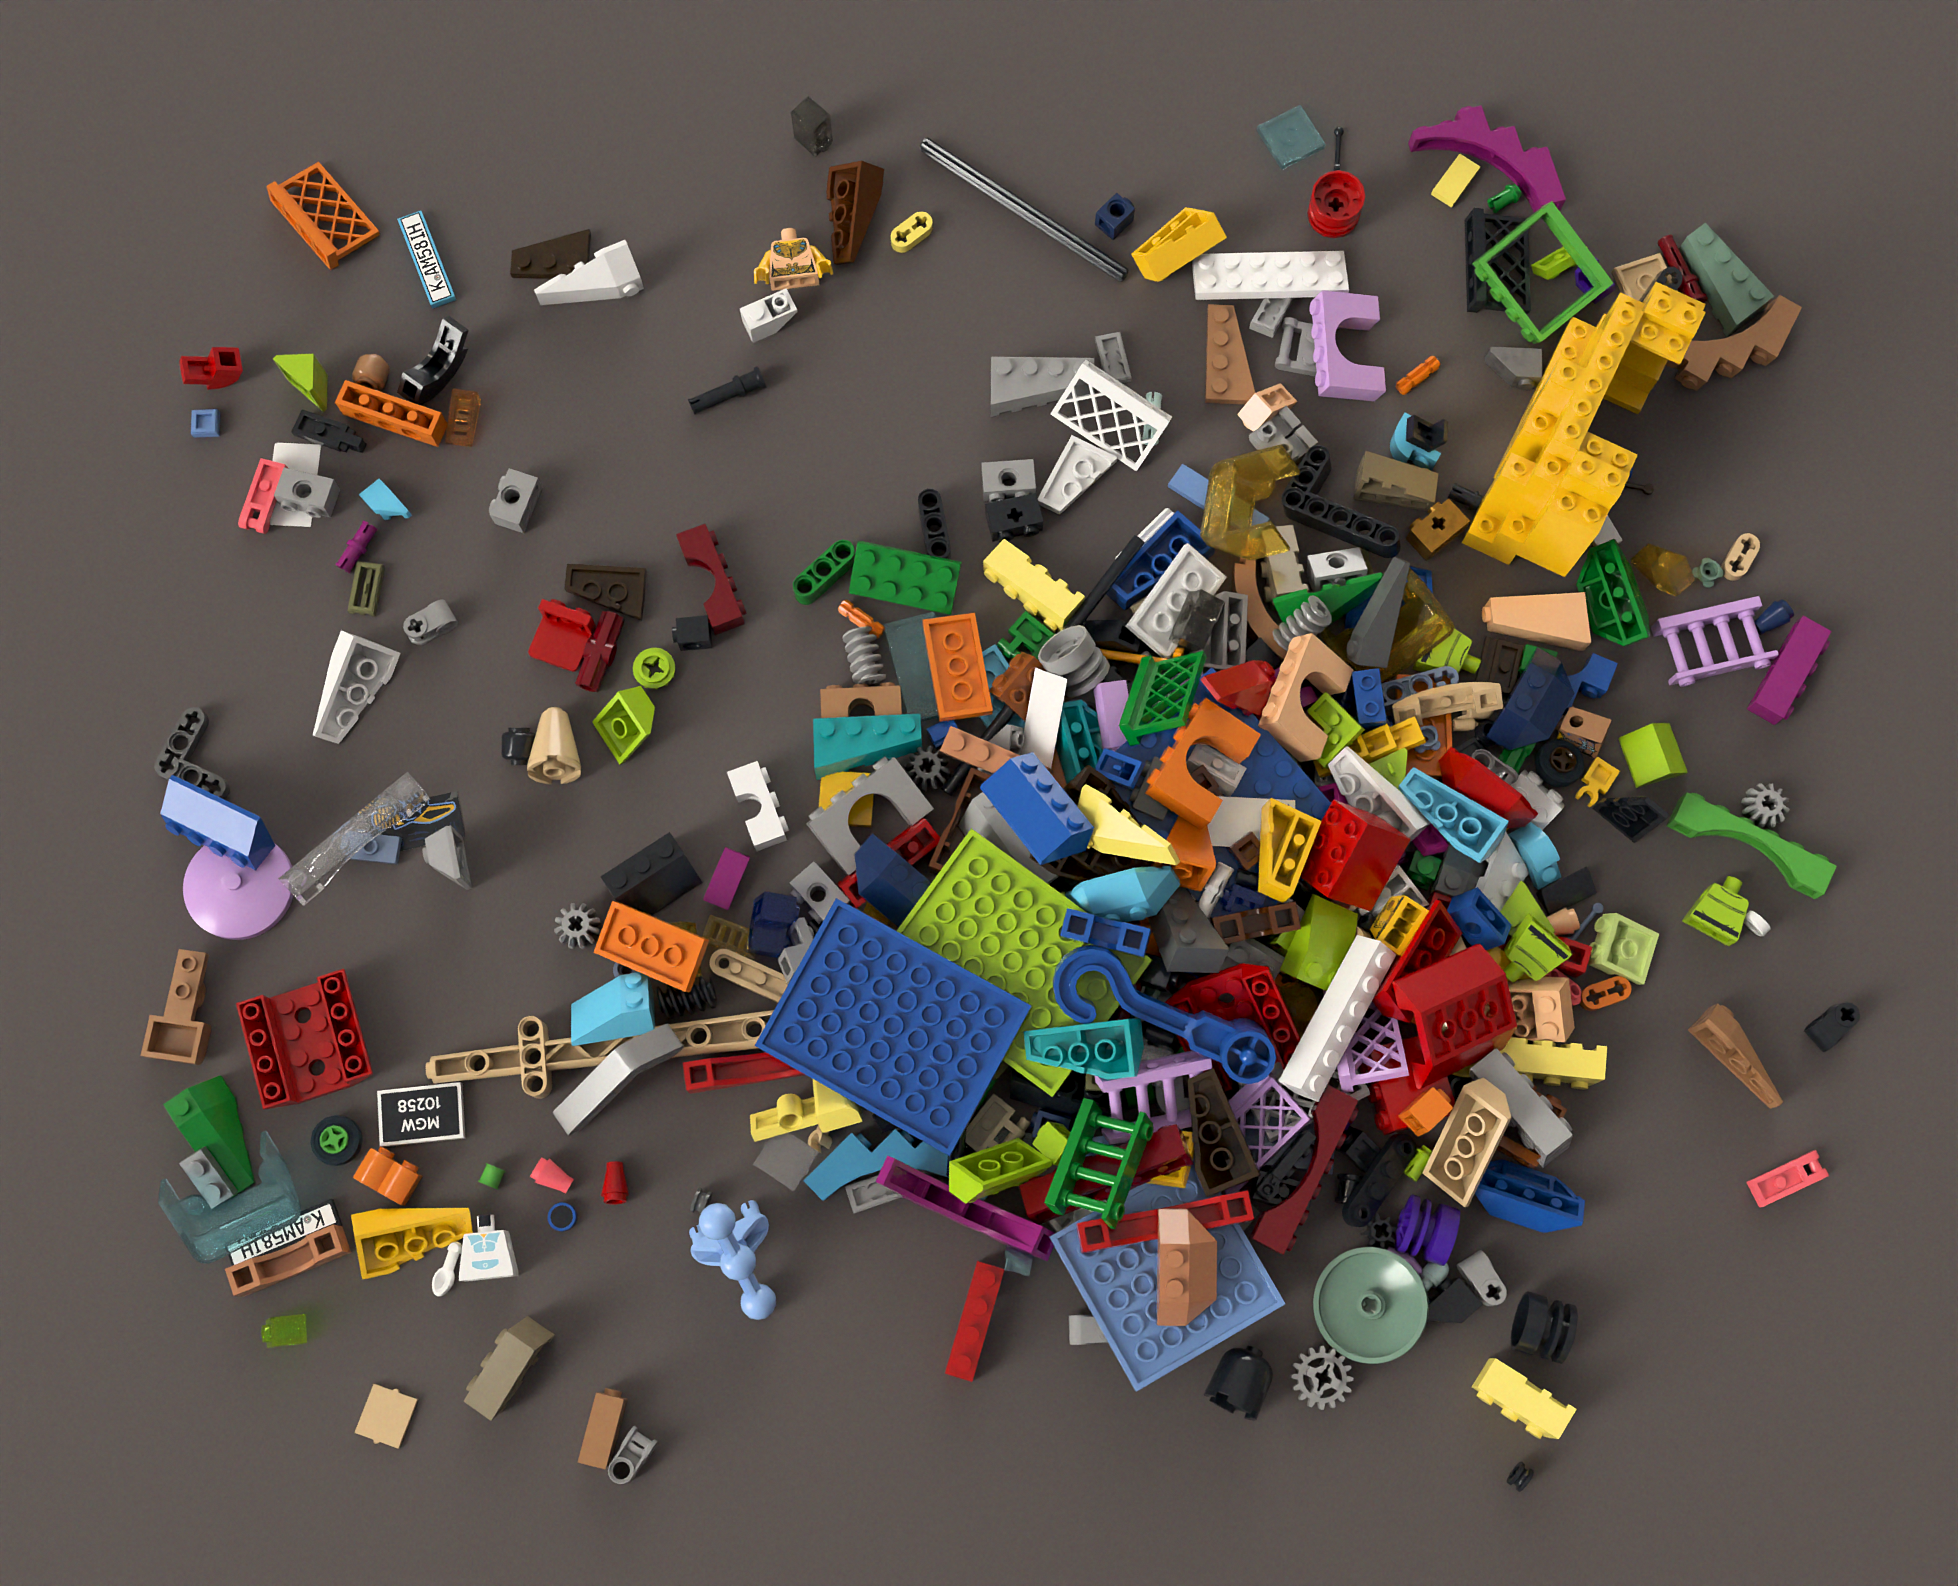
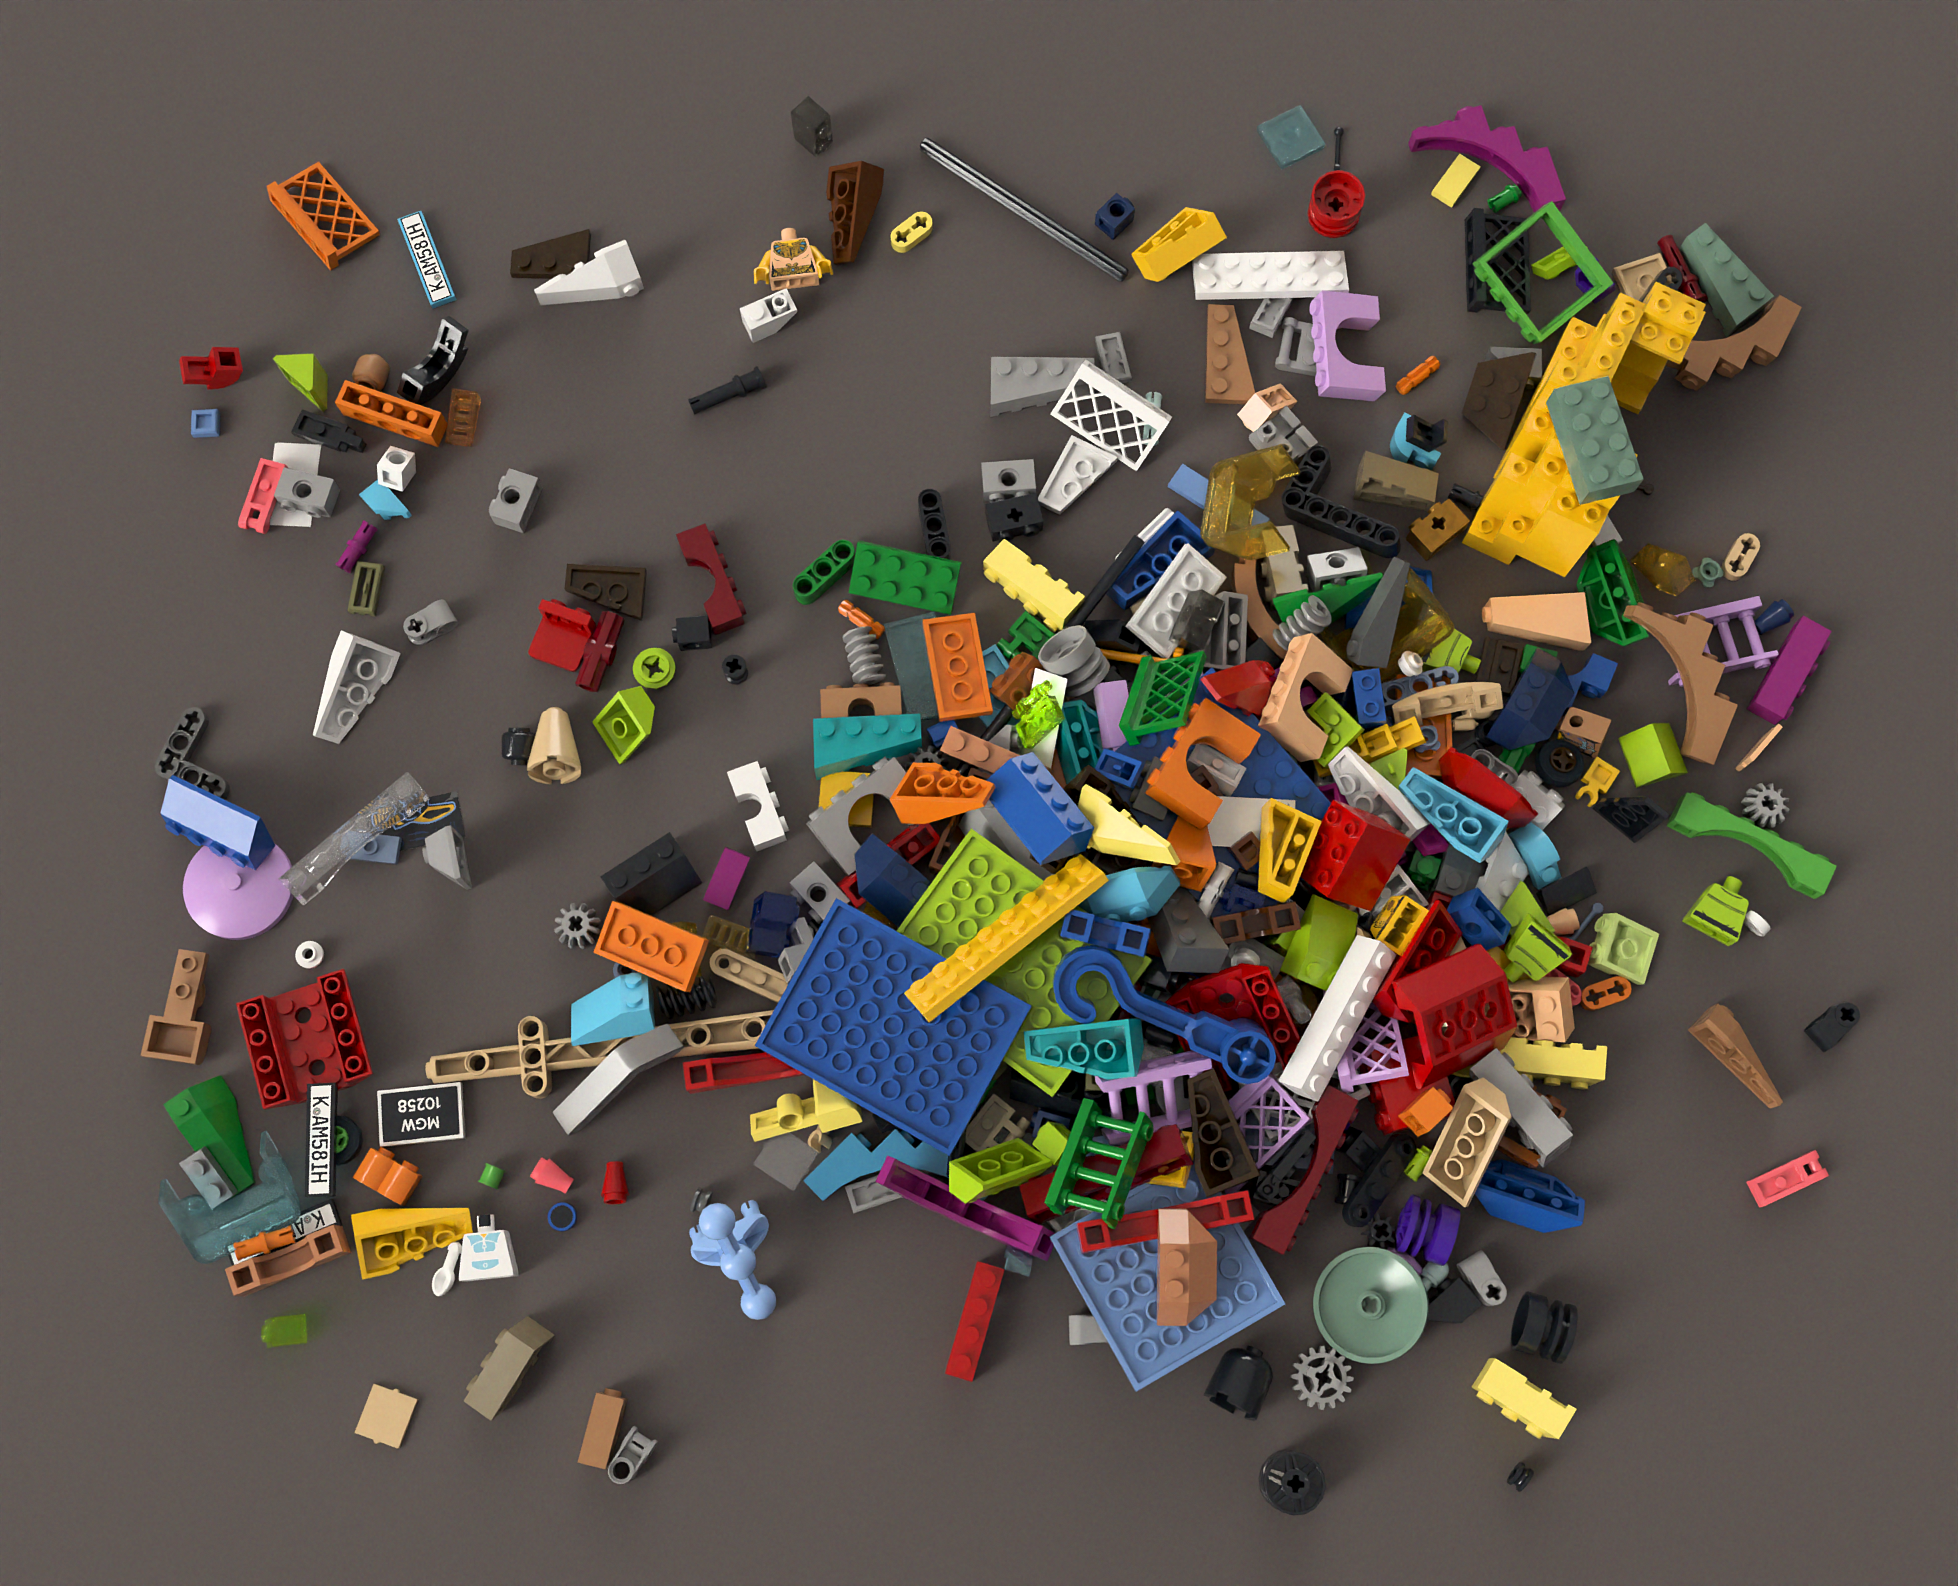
none -> orange pin [233,1225,296,1261]
none -> white plate [295,941,324,969]
none -> tile [305,1083,338,1198]
none -> white brick [377,446,416,492]
none -> black bush [722,654,748,685]
none -> orange wedge [890,762,996,824]
none -> yellow plate [904,854,1109,1022]
none -> clear neon green plate [1012,680,1065,749]
none -> white tile [1231,948,1260,967]
none -> black wheel [1258,1450,1326,1516]
none -> clear pin [1276,974,1312,1024]
none -> white plate [1398,651,1423,677]
none -> dark brown wing [1462,352,1536,451]
none -> sand green brick [1546,376,1644,505]
none -> medium nougat arch [1623,602,1738,765]
none -> light nougat piece [1735,724,1783,771]

